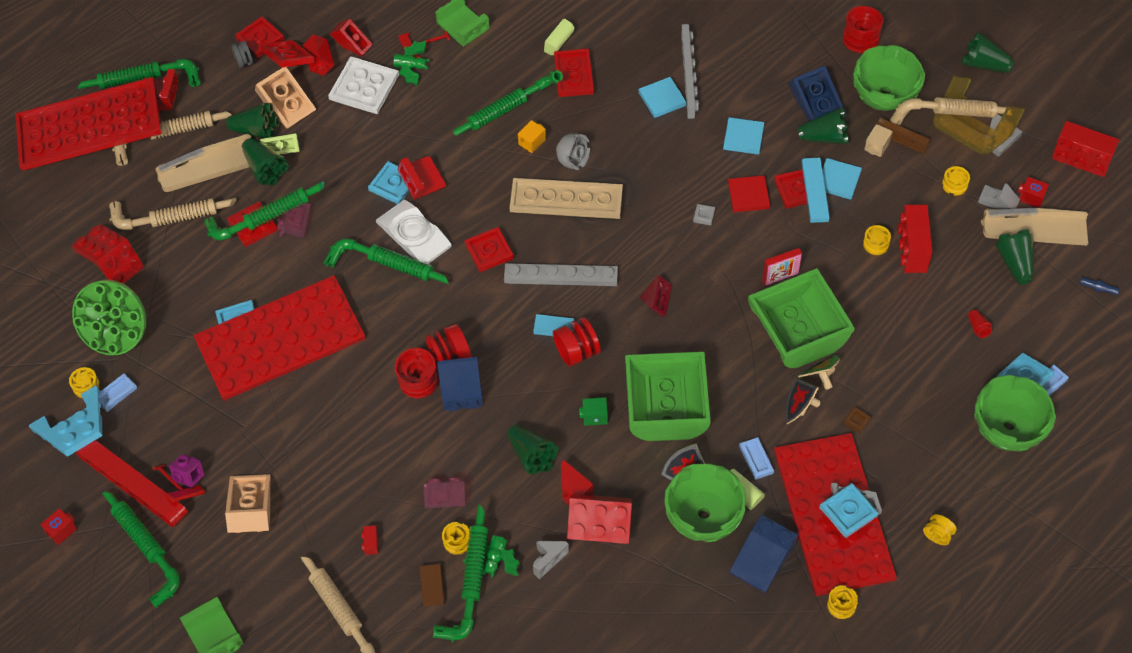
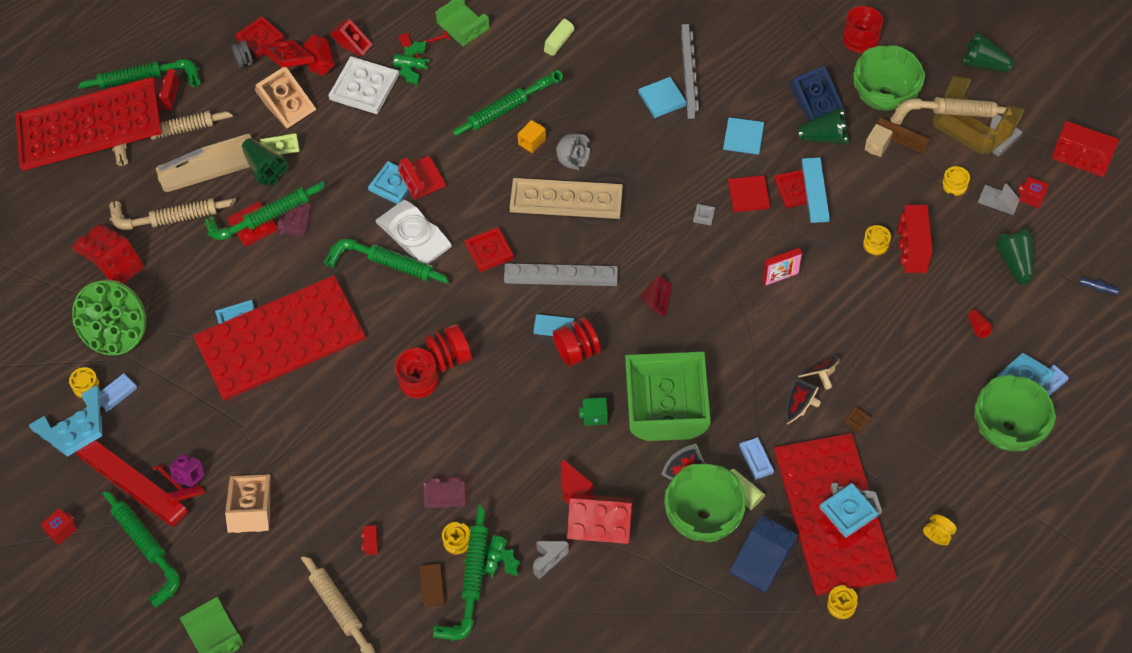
dark green cone [226,103,280,138] -> none
dark blue slope [437,357,483,411] -> none
dark green cone [507,424,559,475] -> none
red plate [554,49,594,97] -> none
bright green container [748,268,855,368] -> none
medium azure tile [822,158,862,200] -> none
tan piece [981,208,1088,246] -> none

